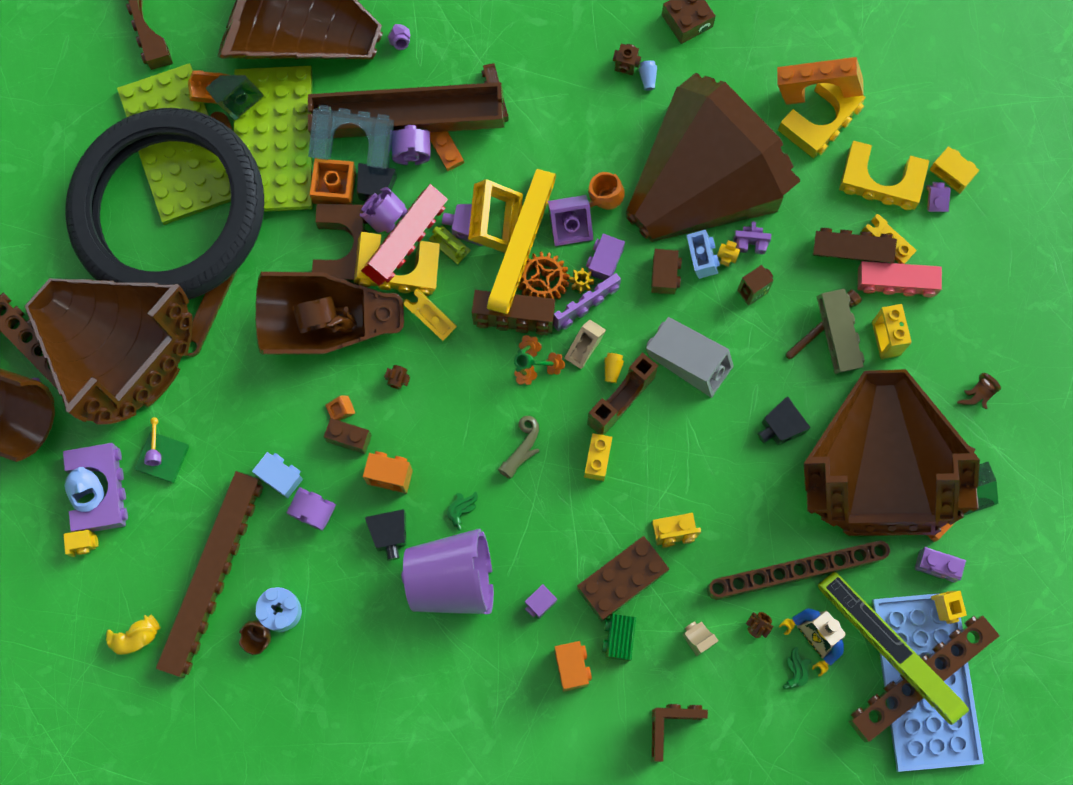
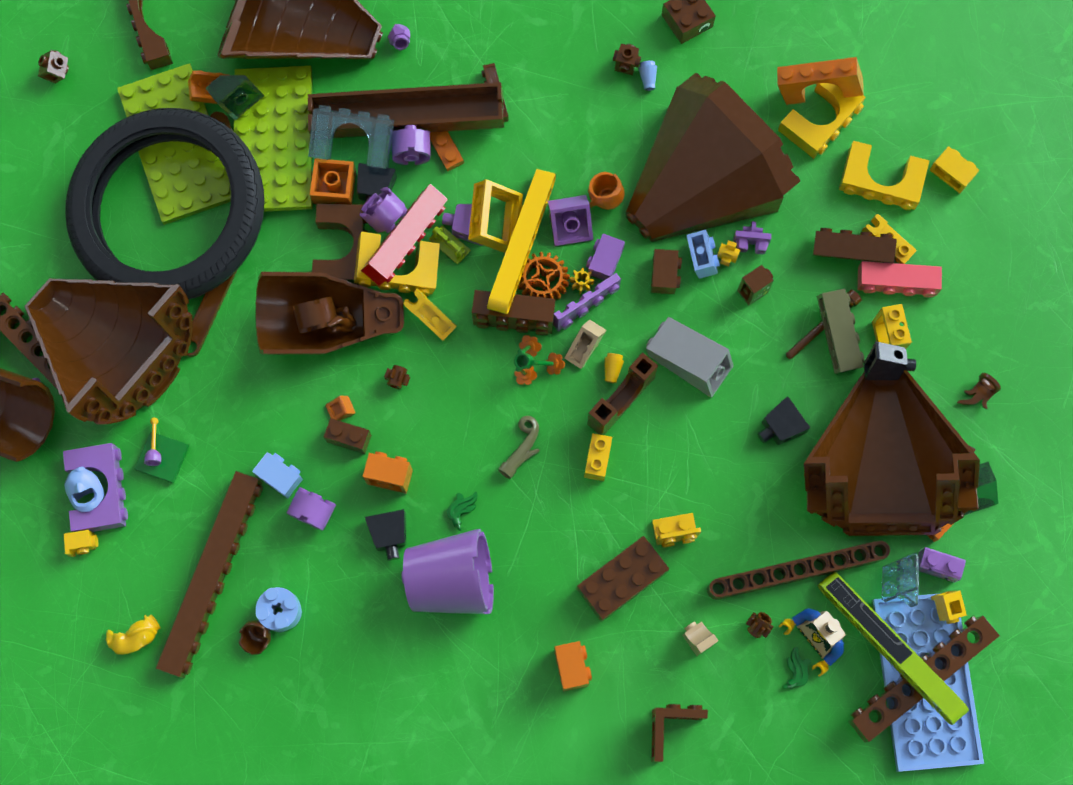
medium lavender brick [525,584,557,619] -> none
green brick [602,614,636,661] -> none
medium lavender bracket [926,182,951,212] -> none
none -> brick [38,50,69,84]
none -> black torso [864,342,916,380]
none -> clear light blue bracket [882,553,919,607]

